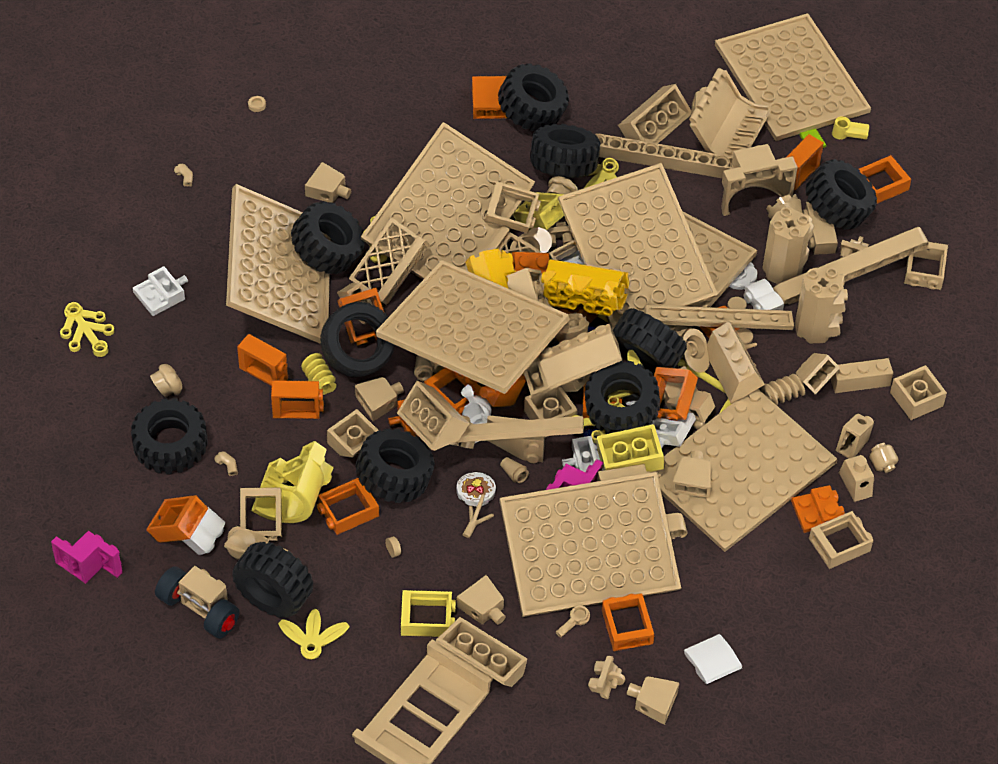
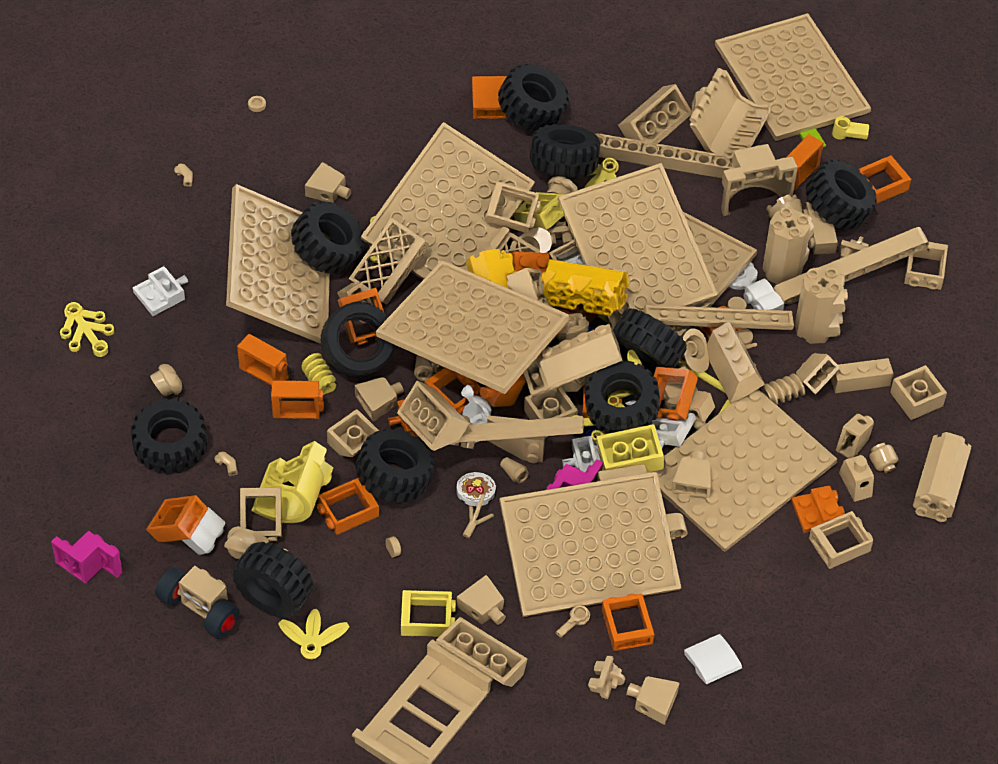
none -> tan brick [913,432,972,522]

